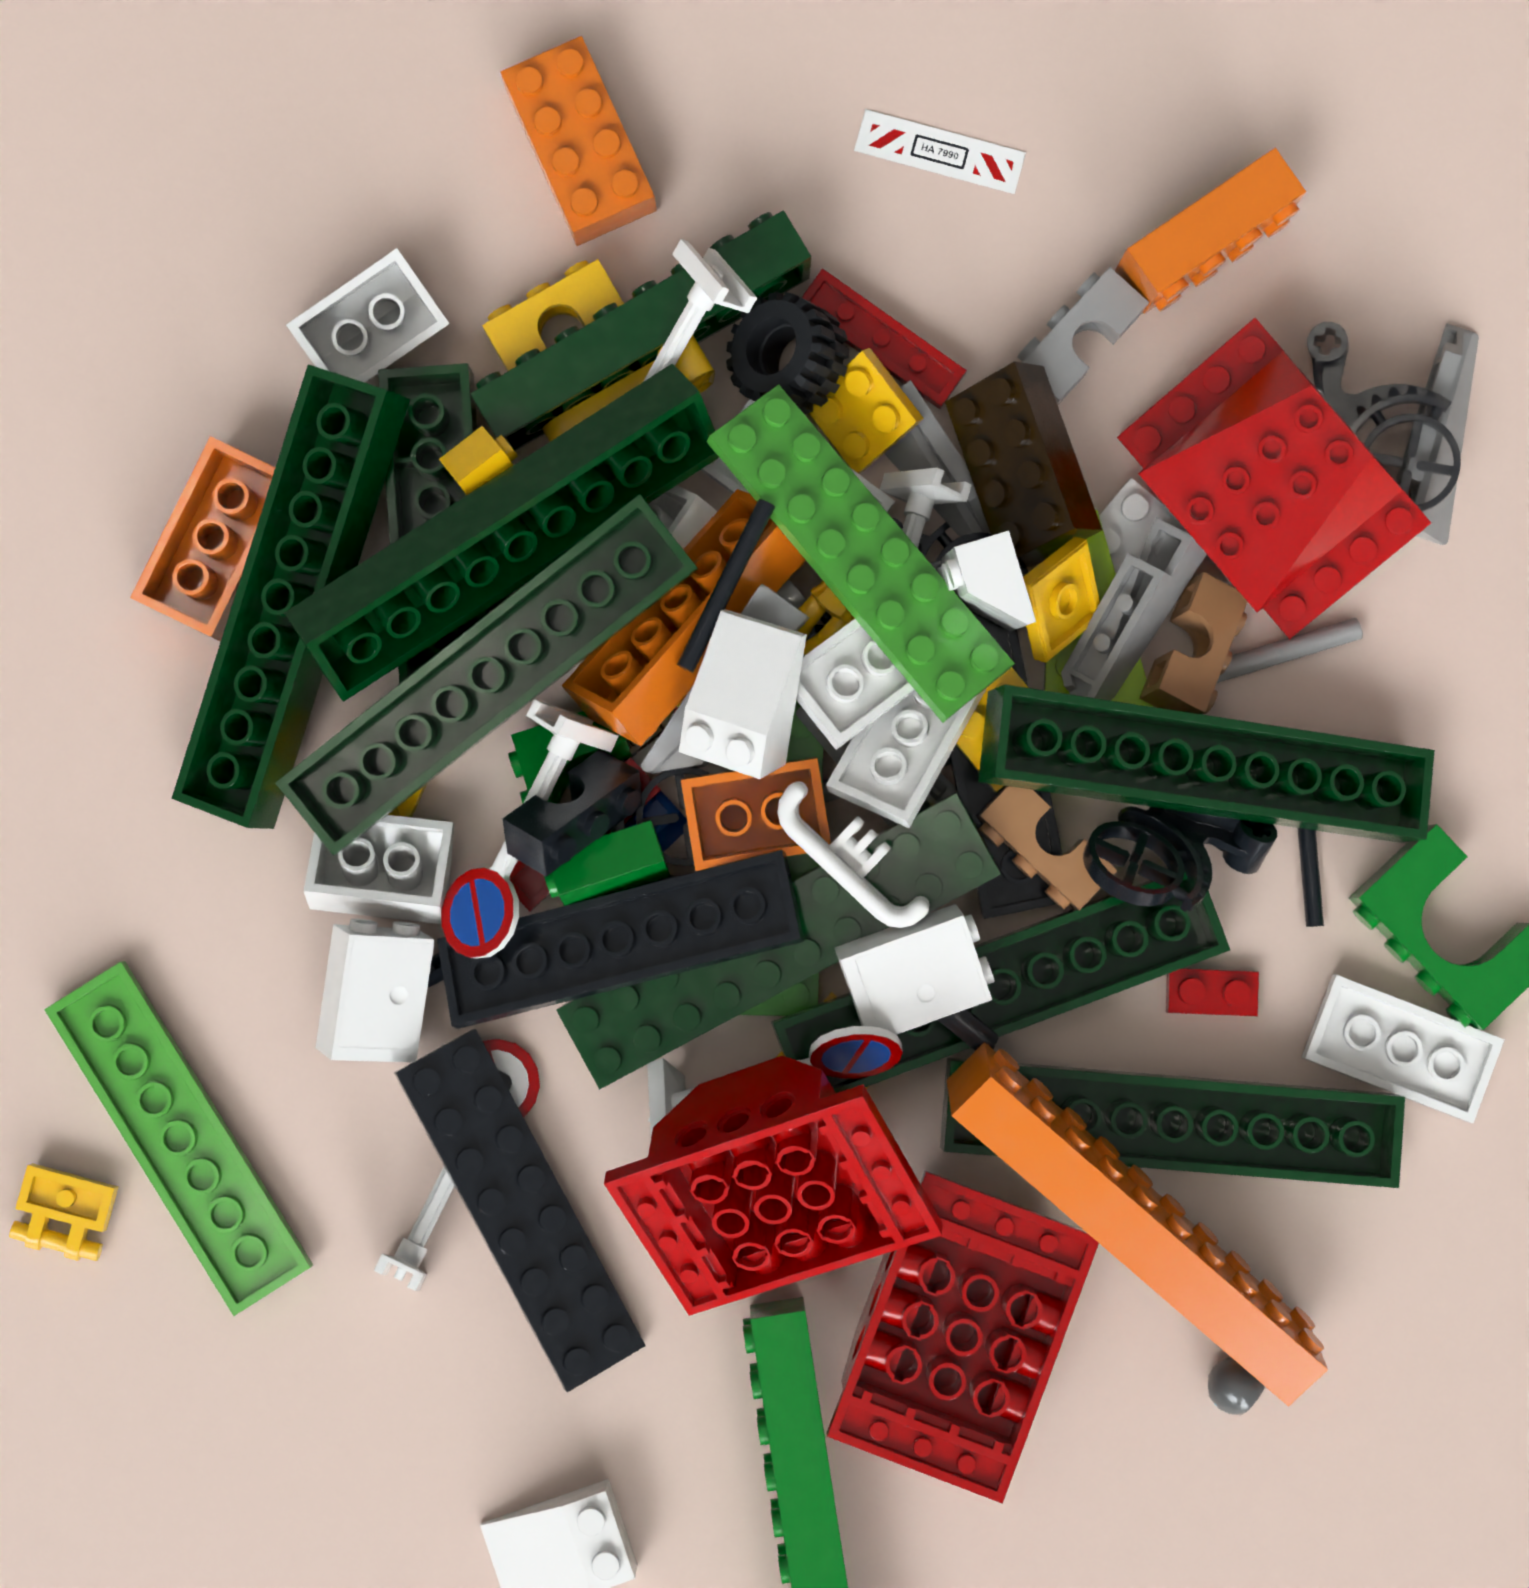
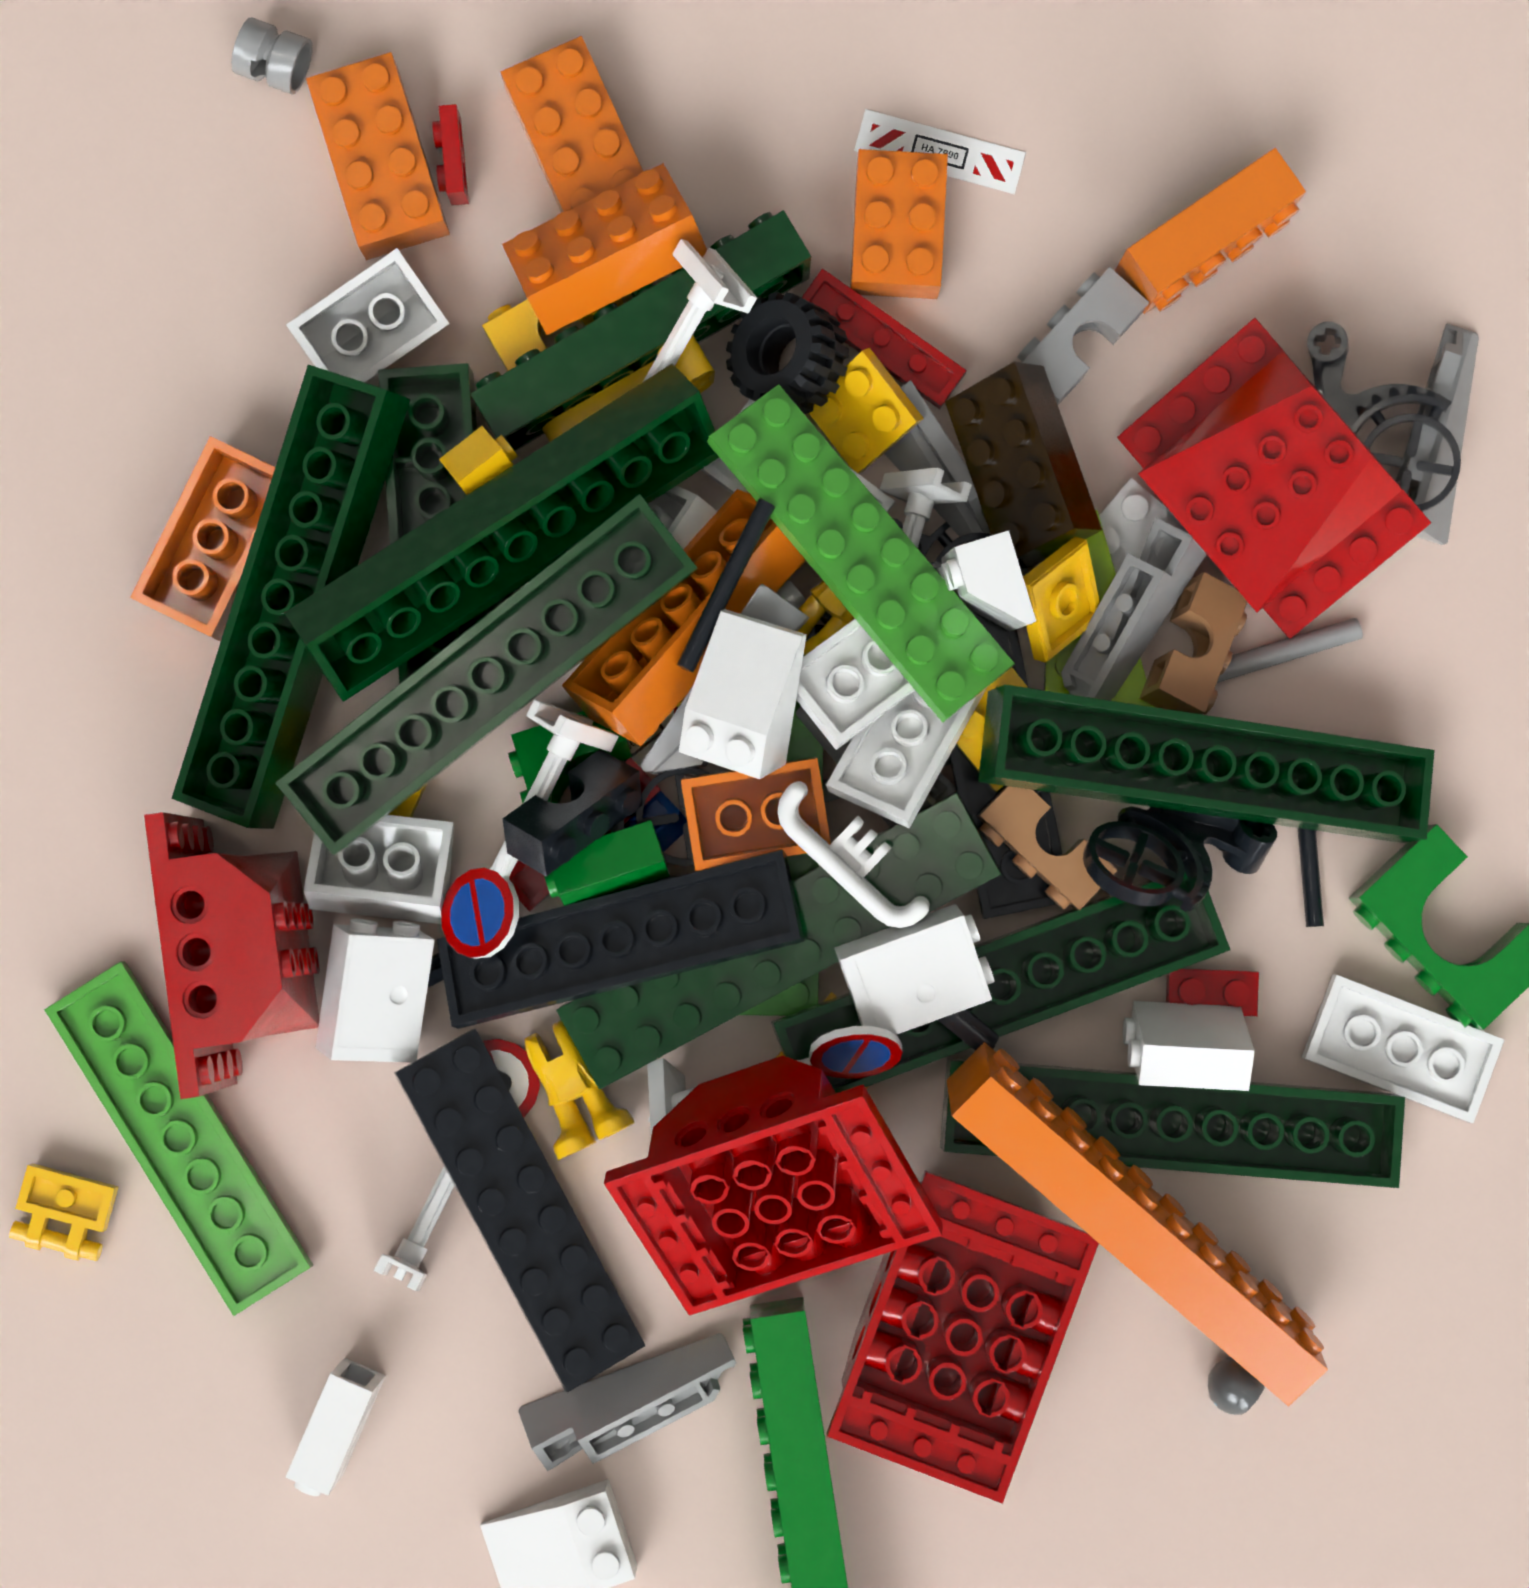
none -> red wedge [144,812,320,1099]
none -> light grey wheel [231,17,312,95]
none -> white brick [286,1358,386,1496]
none -> orange brick [306,52,450,260]
none -> red plate [432,104,469,206]
none -> orange brick [502,163,707,335]
none -> light grey wedge [519,1333,736,1471]
none -> yellow piece [524,1020,635,1160]
none -> orange brick [850,149,948,299]
none -> white brick [1123,1001,1255,1091]

